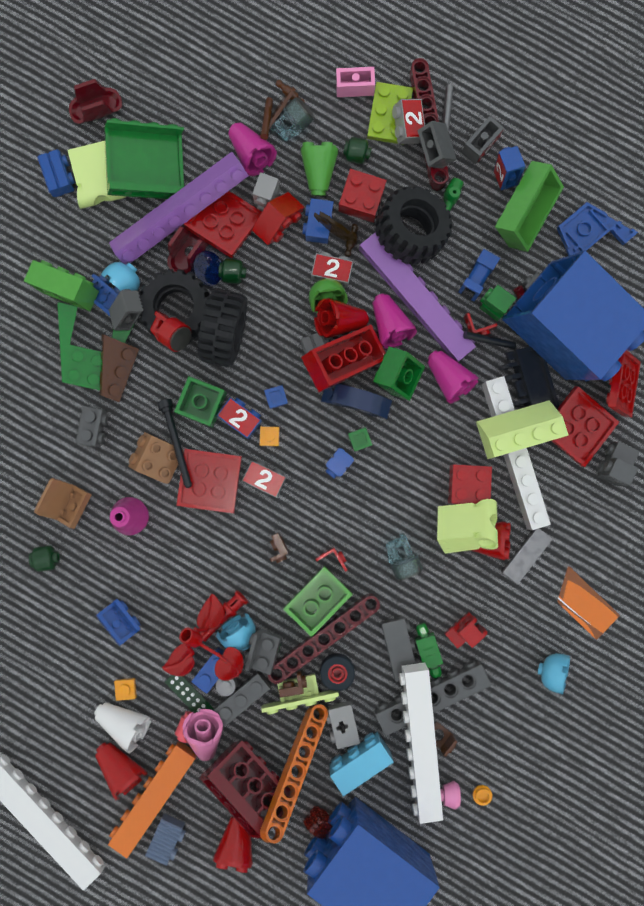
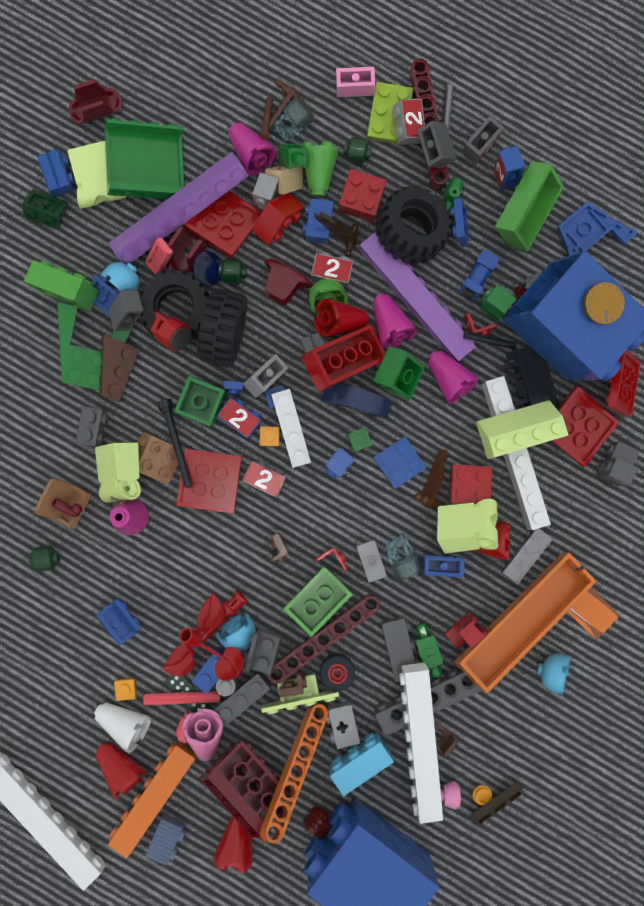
none -> dark green bracket [22,189,68,230]
none -> dark red arm [52,498,83,517]
none -> yellowish green piece [95,443,141,503]
none -> coral axle [143,691,221,705]
none -> coral plate [145,237,173,276]
none -> blue plate [223,381,245,395]
none -> light grey brick [243,354,288,398]
none -> dark red piece [264,259,312,306]
none -> tan panel [265,165,303,195]
none -> white plate [271,389,311,468]
none -> green piece [278,144,307,169]
none -> light grey plate [356,540,387,583]
none -> blue plate [373,436,426,489]
none -> reddish brown piece [415,449,448,509]
none -> blue brick [422,554,465,577]
none -> blue plate [451,198,469,247]
none -> orange piece [454,552,597,694]
none -> dark brown tile [470,781,525,826]
none -> pearl gold tile [582,282,625,325]

